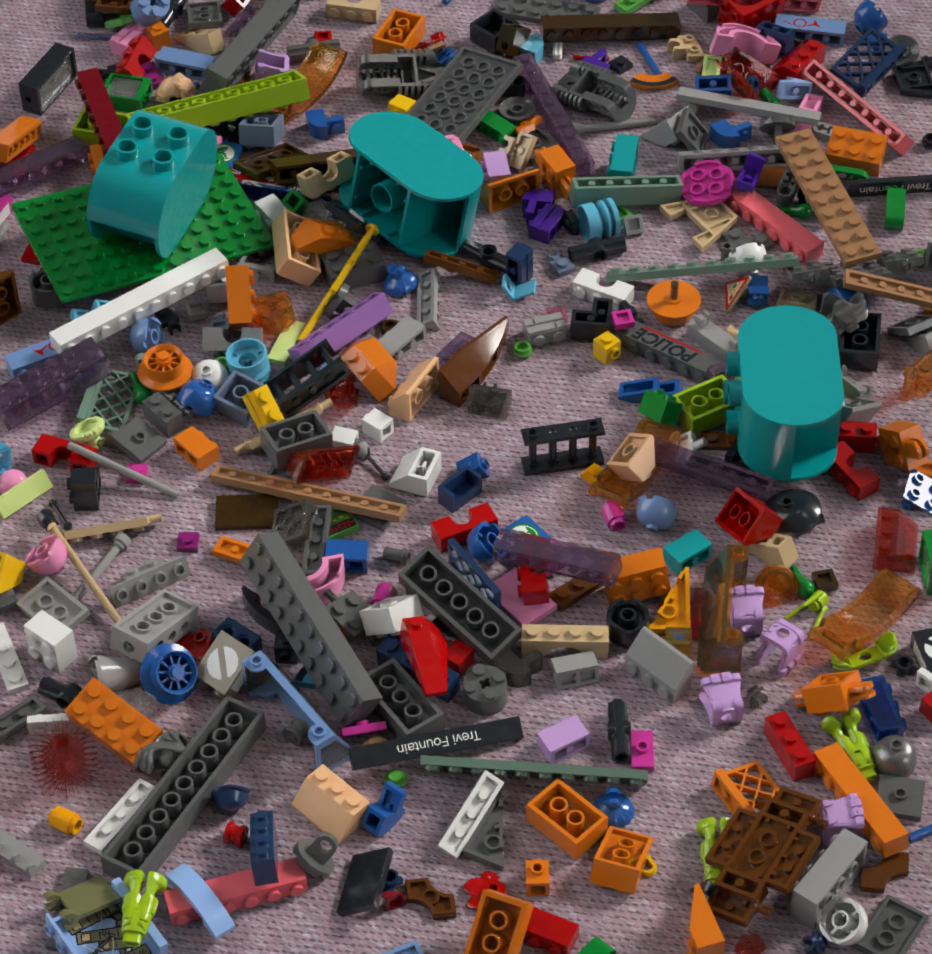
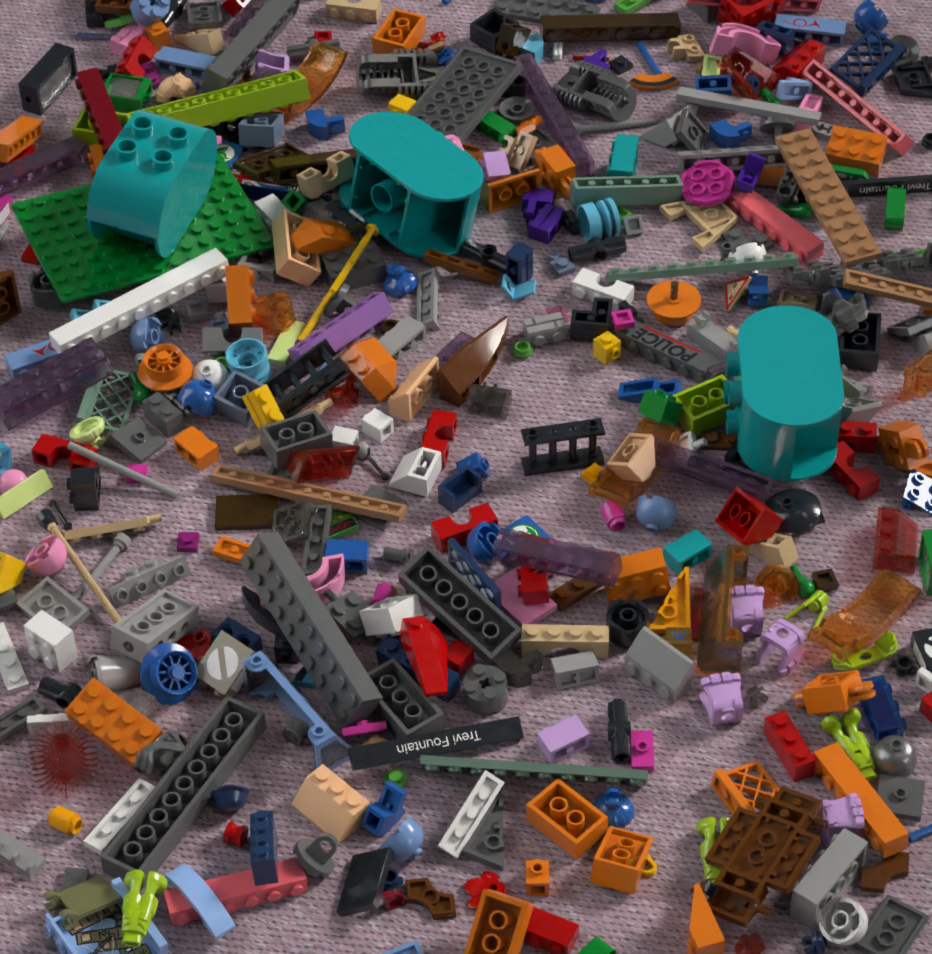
none -> medium blue cylinder [379,817,424,862]
none -> red arch [418,410,457,469]

